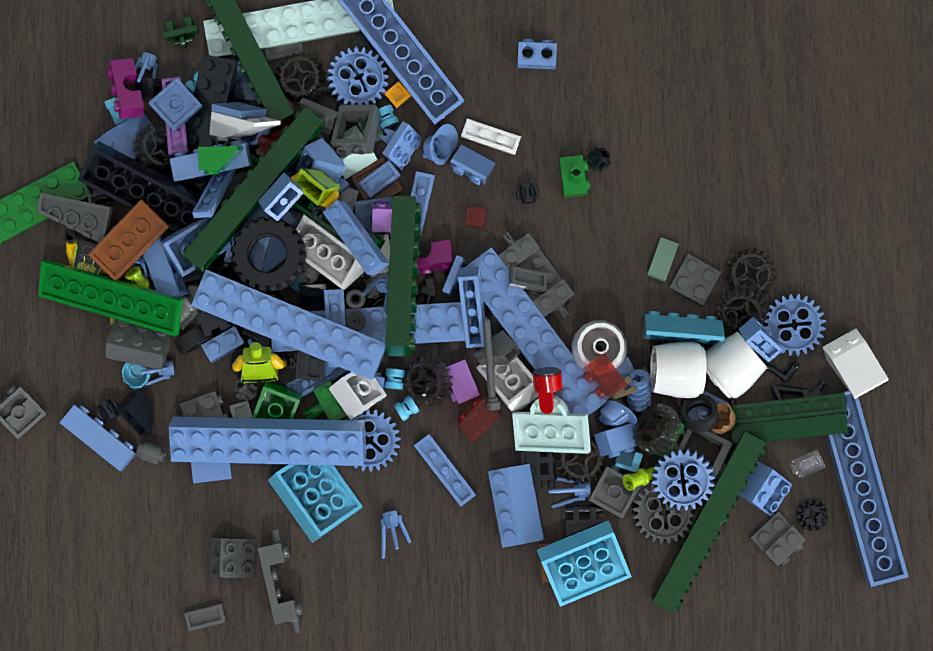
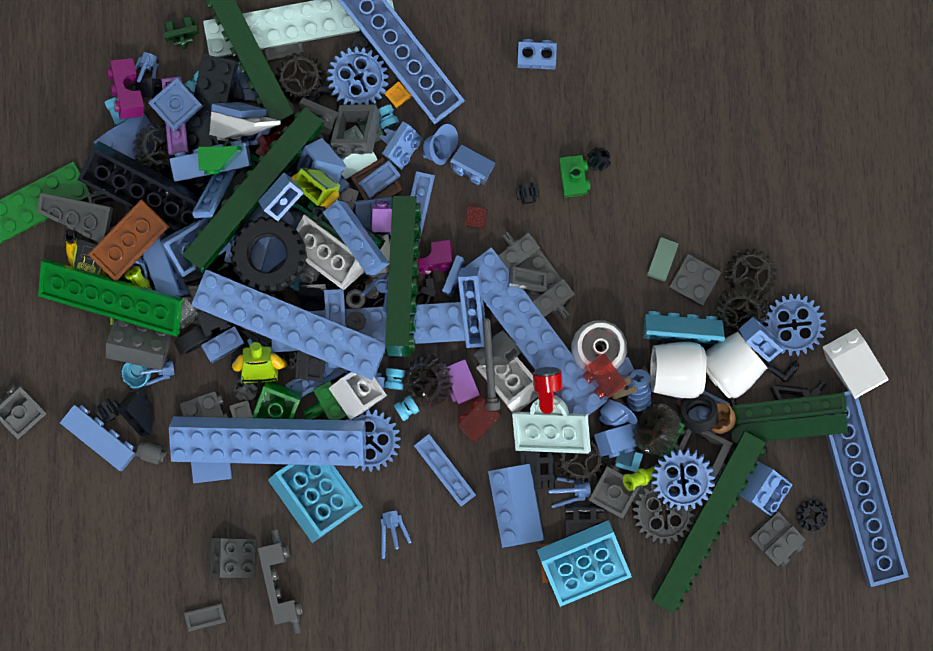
white tile [461,119,521,155] -> none
clear slope [791,450,826,478] -> none

